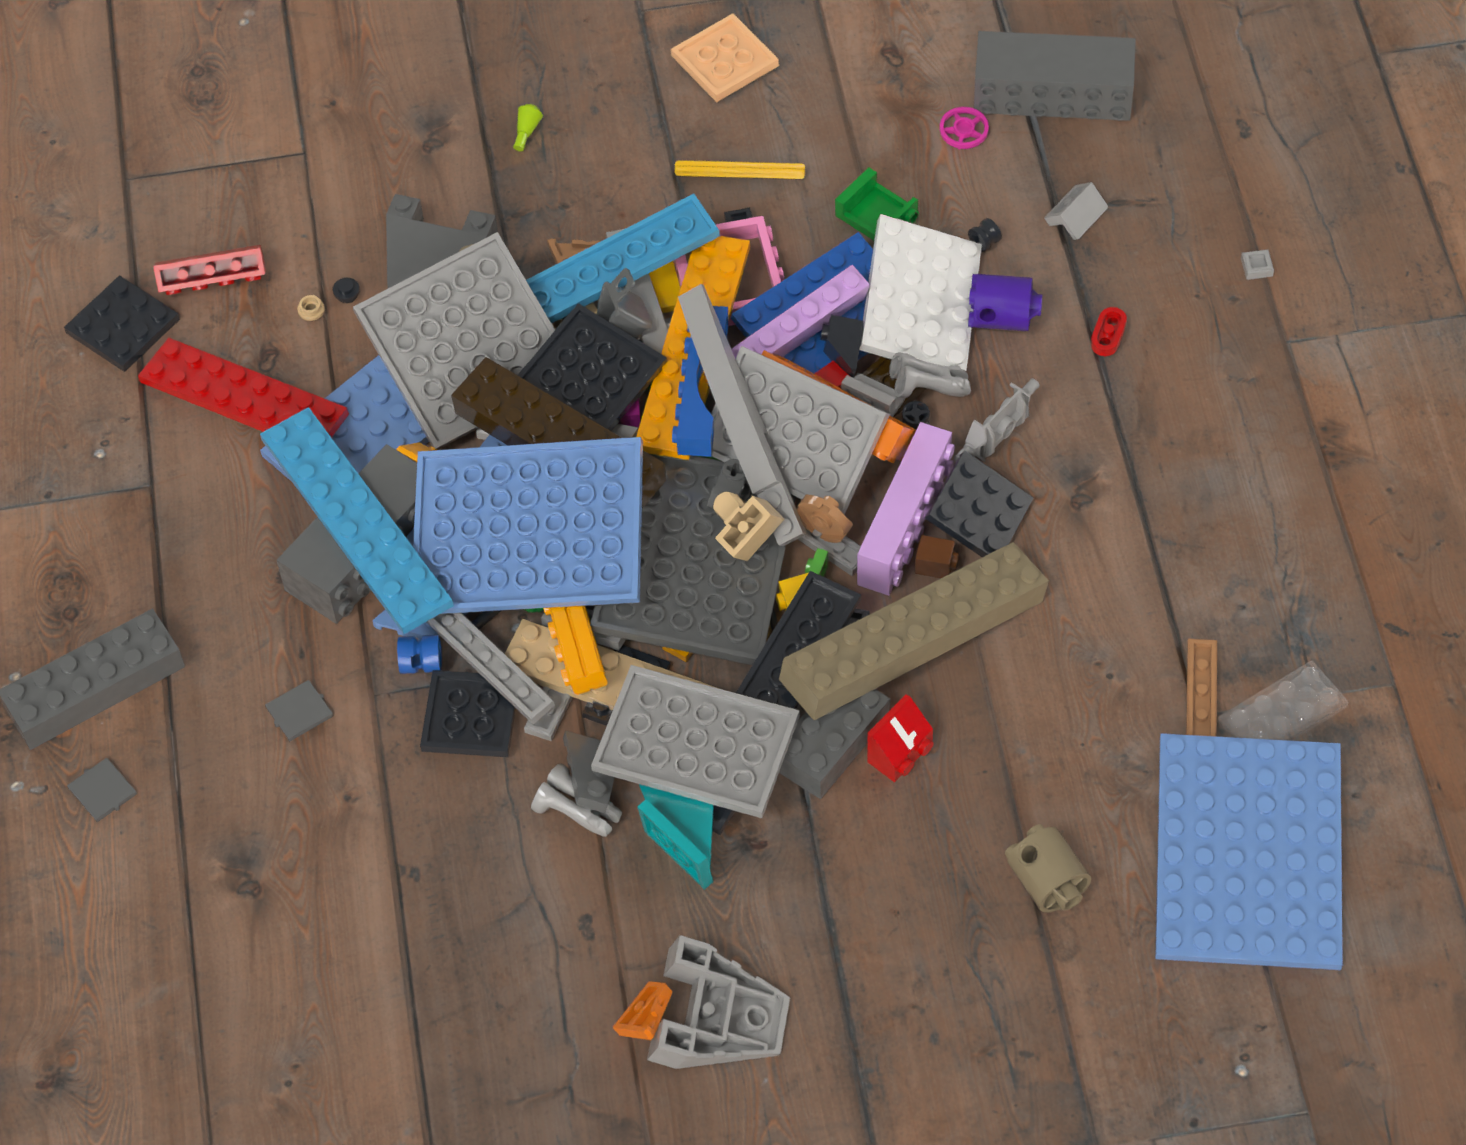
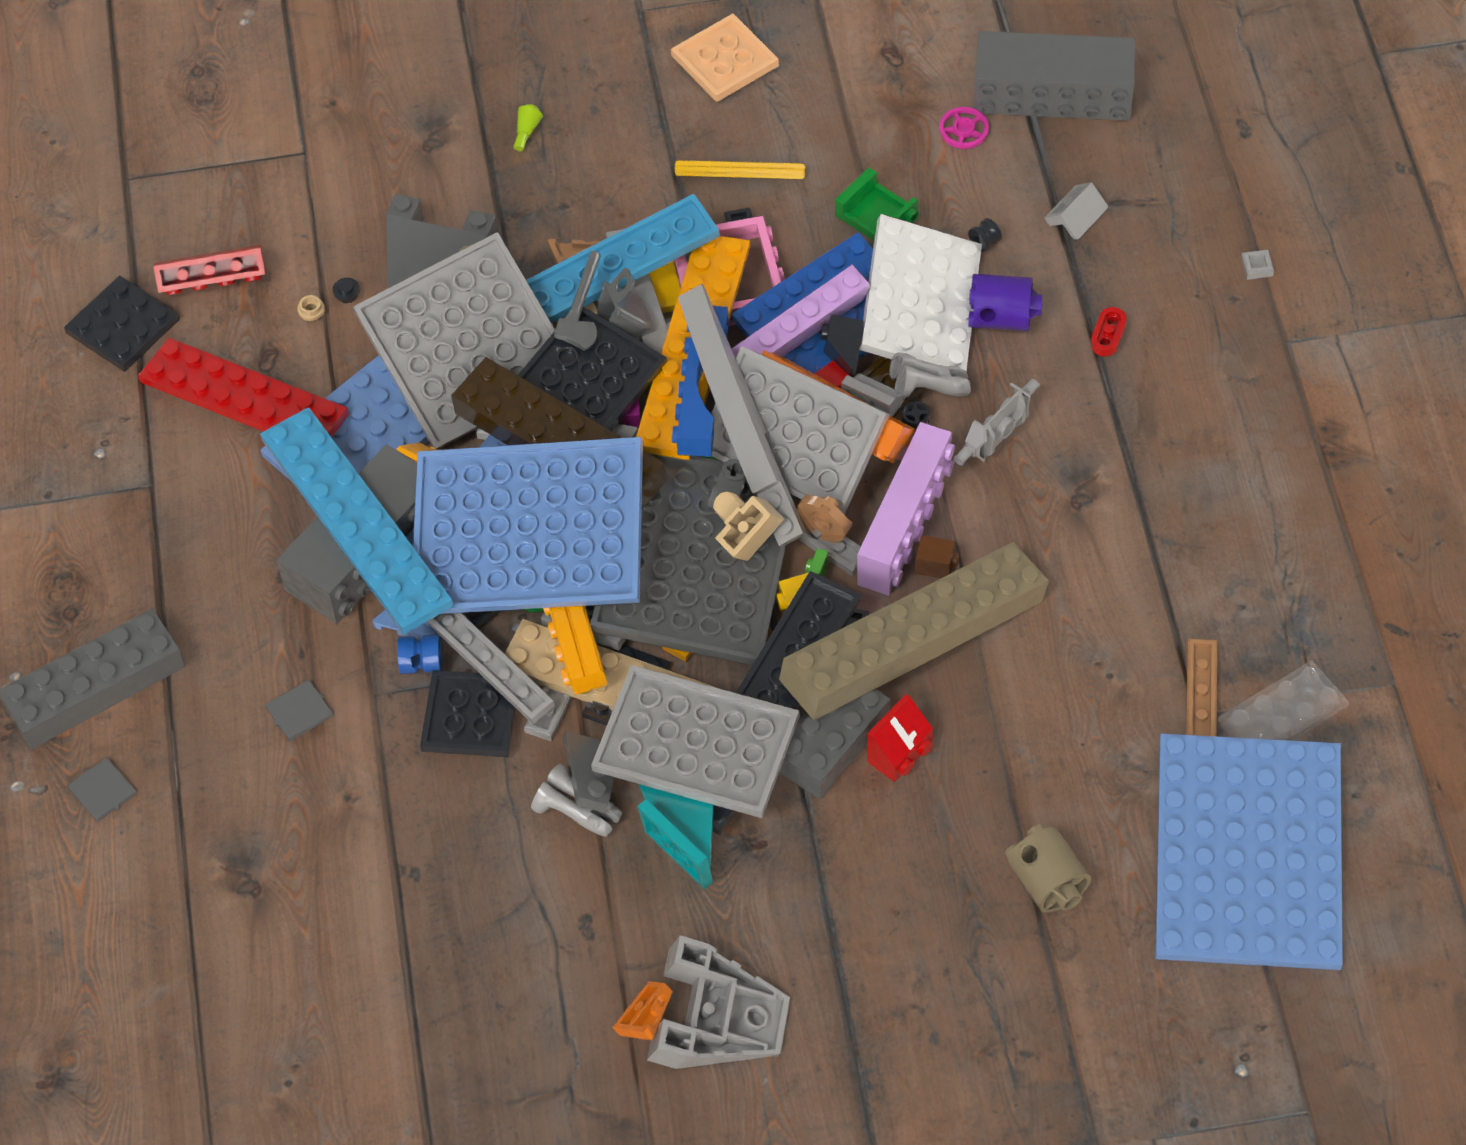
black plate [925,450,1033,557] -> none
none -> dark grey piece [554,251,601,351]

